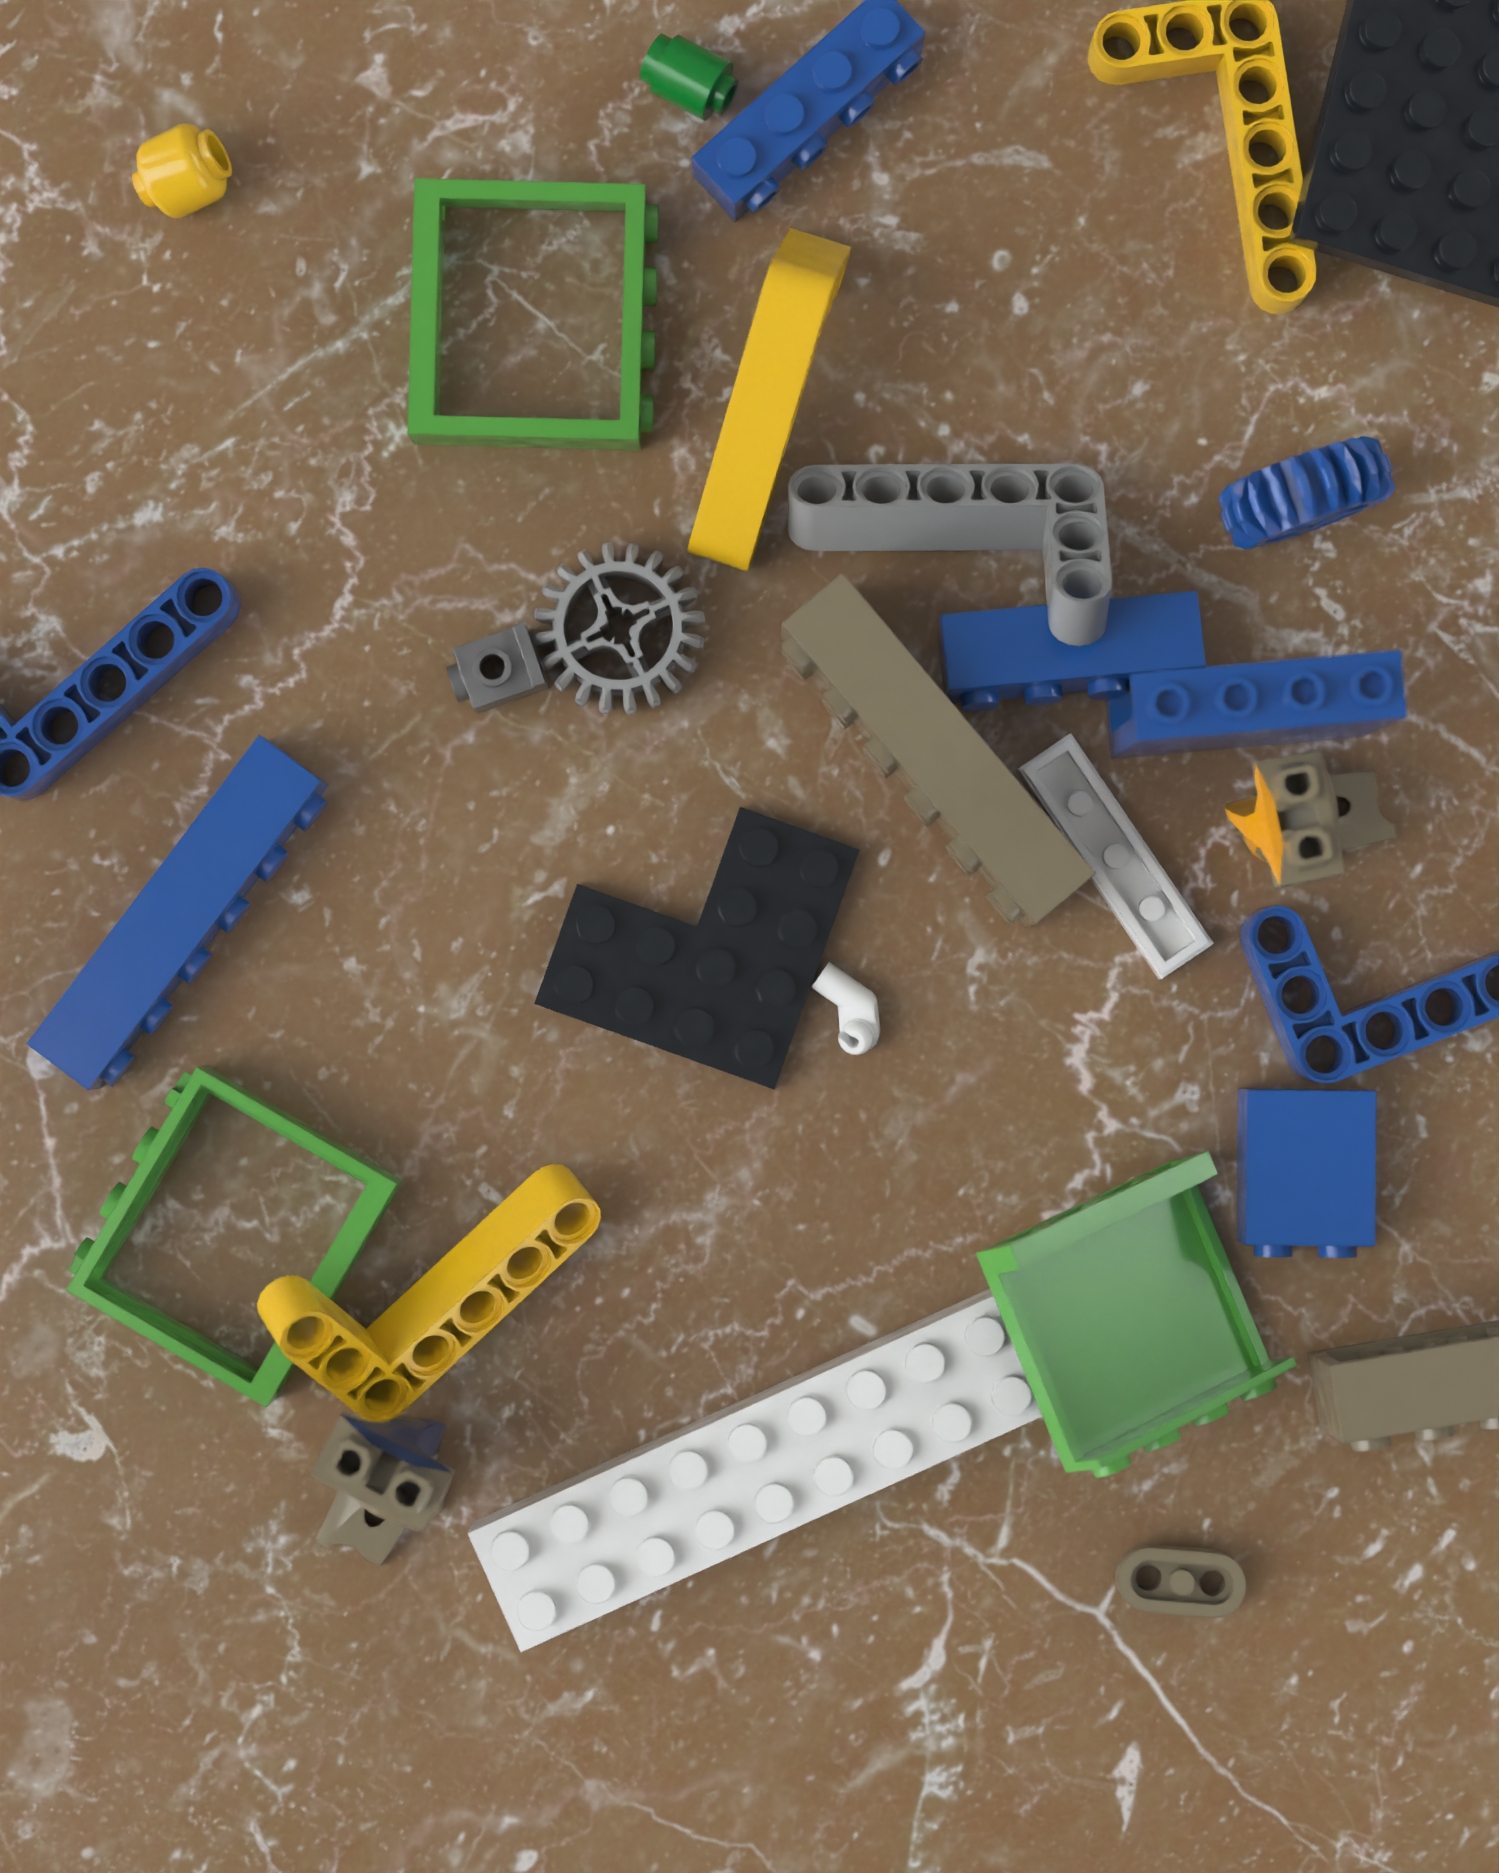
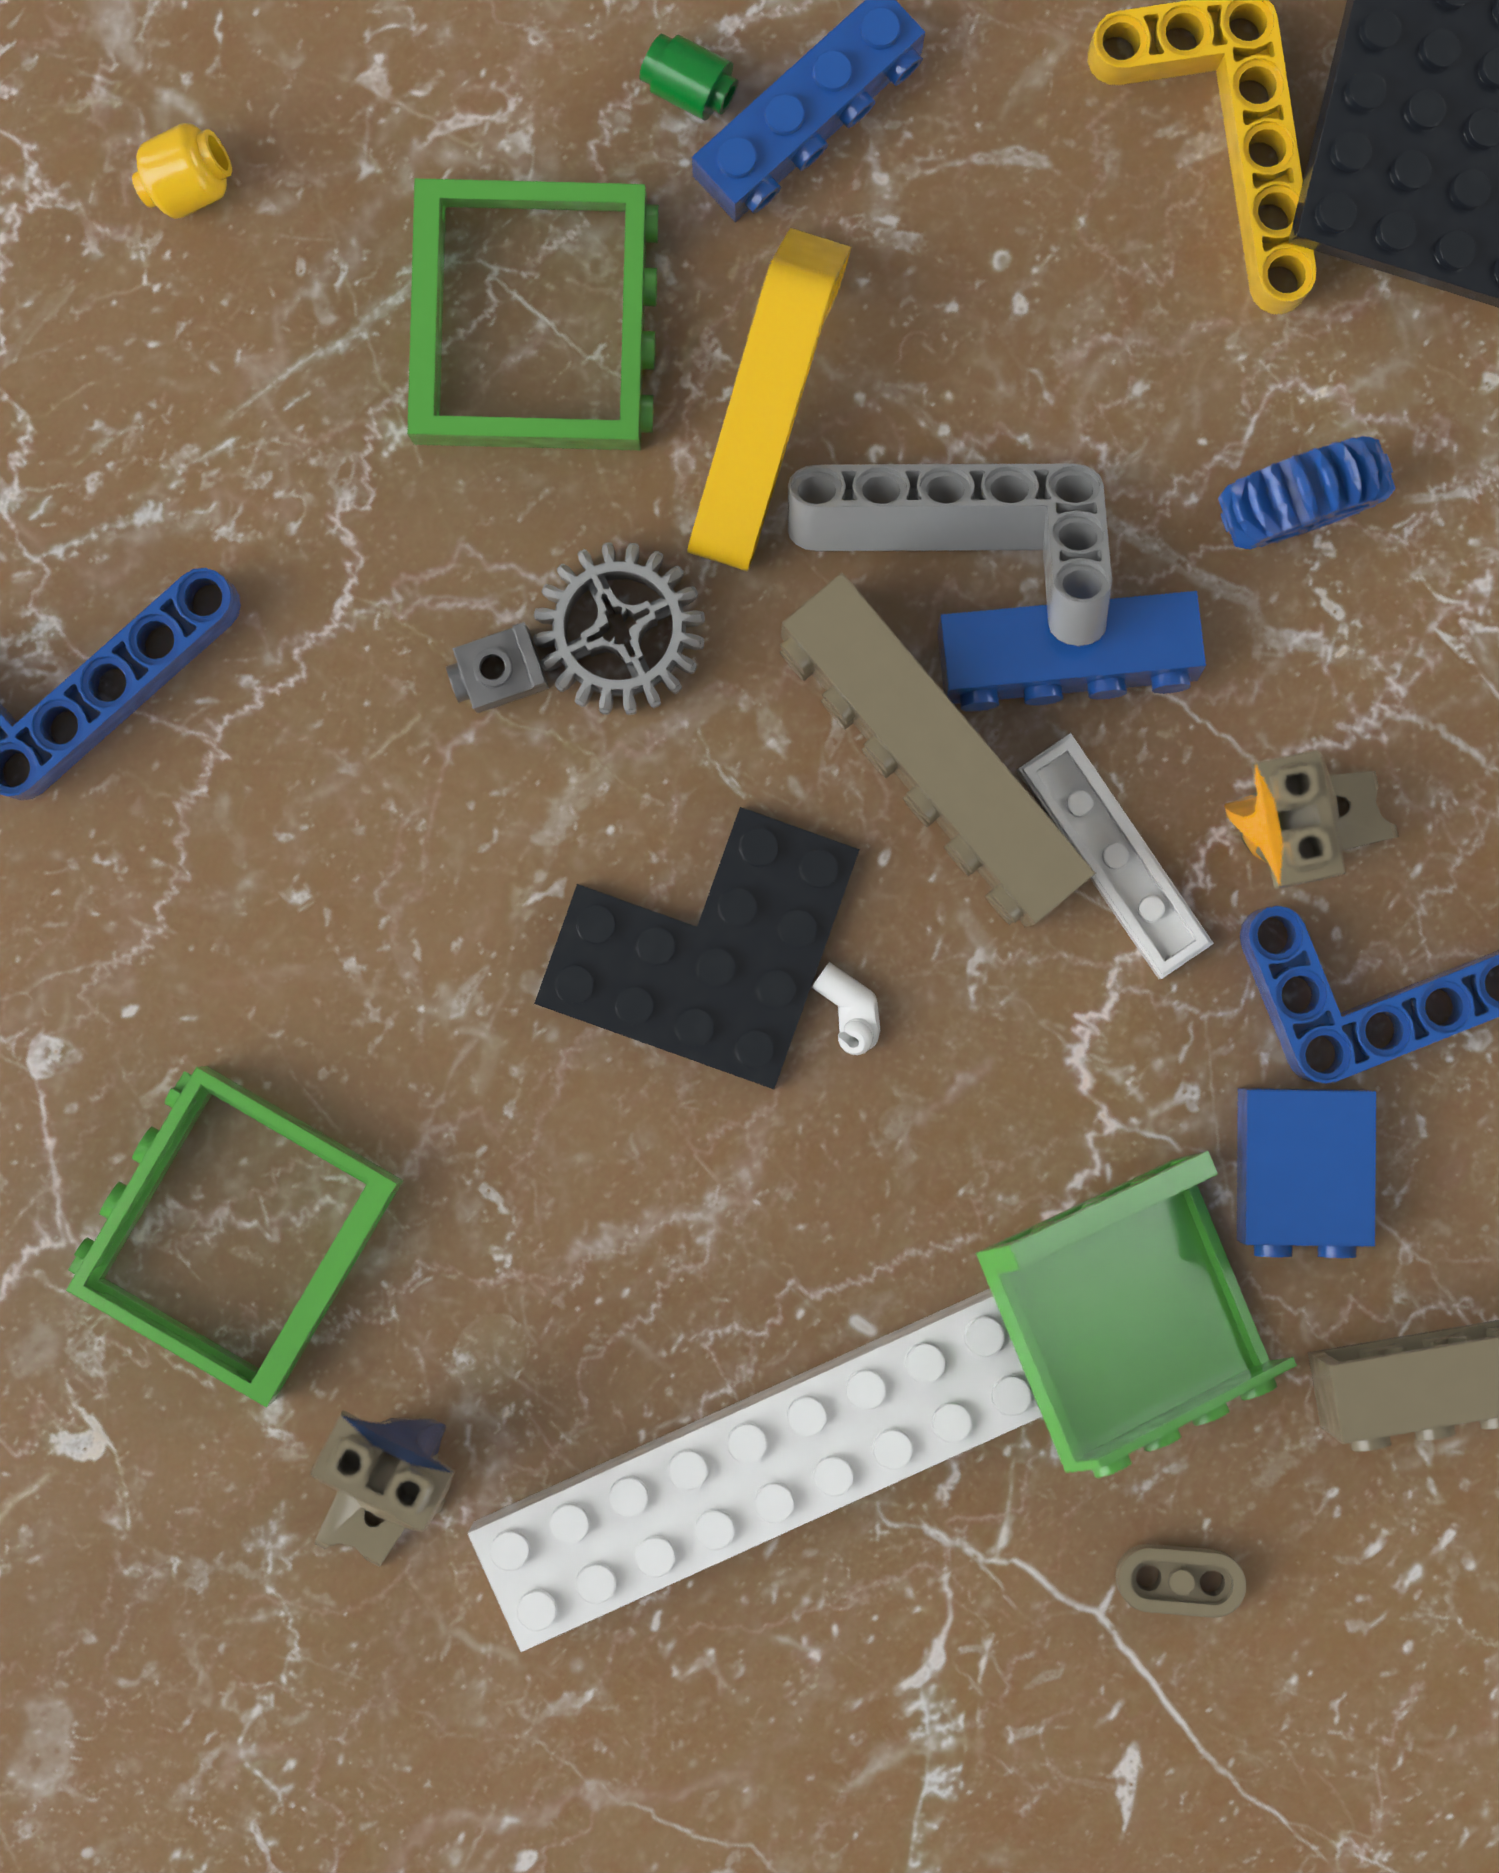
blue brick [26,735,329,1090] -> none
yellow beam [257,1164,601,1423] -> none
blue panel [1105,650,1407,759] -> none

